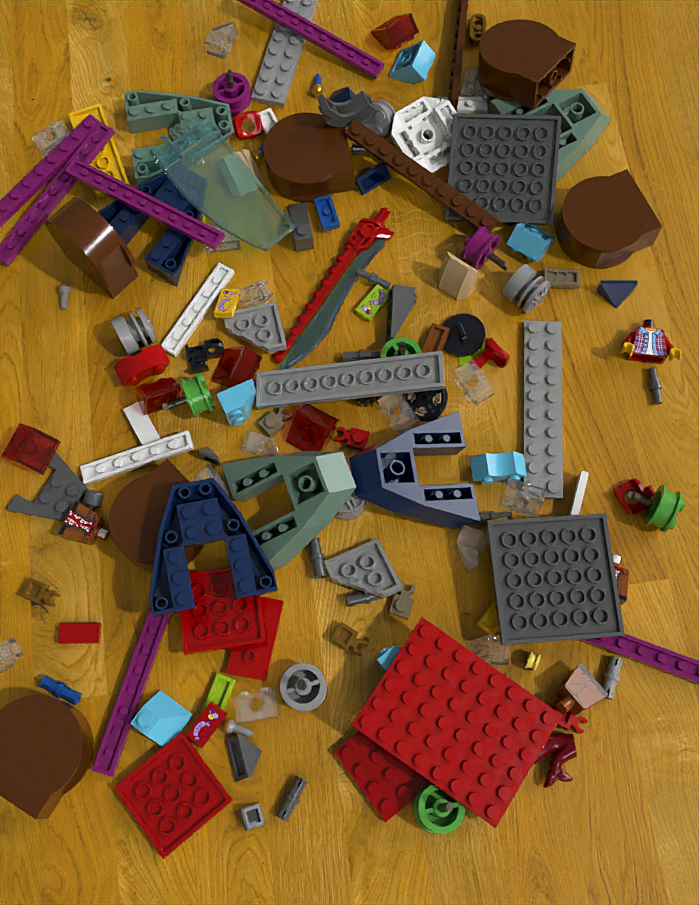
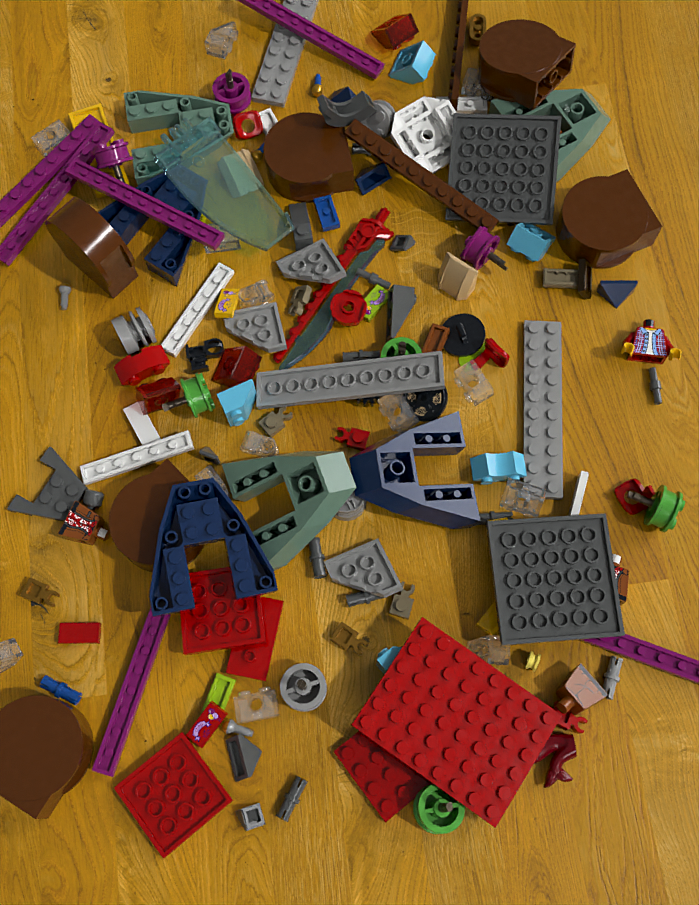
clear red slope [1,423,61,475] -> none
medium azure slope [130,690,193,747] -> none
clear red slope [286,403,339,451] -> none
clear slope [455,524,487,573] -> none
light grey wheel [502,264,551,314] -> none
none -> magenta wheel [90,139,134,183]
none -> light grey plate [276,238,347,284]
none -> dark tan plate [288,285,313,317]
none -> red plate [330,289,367,326]
none -> dark grey slope [390,235,416,251]
none -> dark brown tile [578,258,592,300]

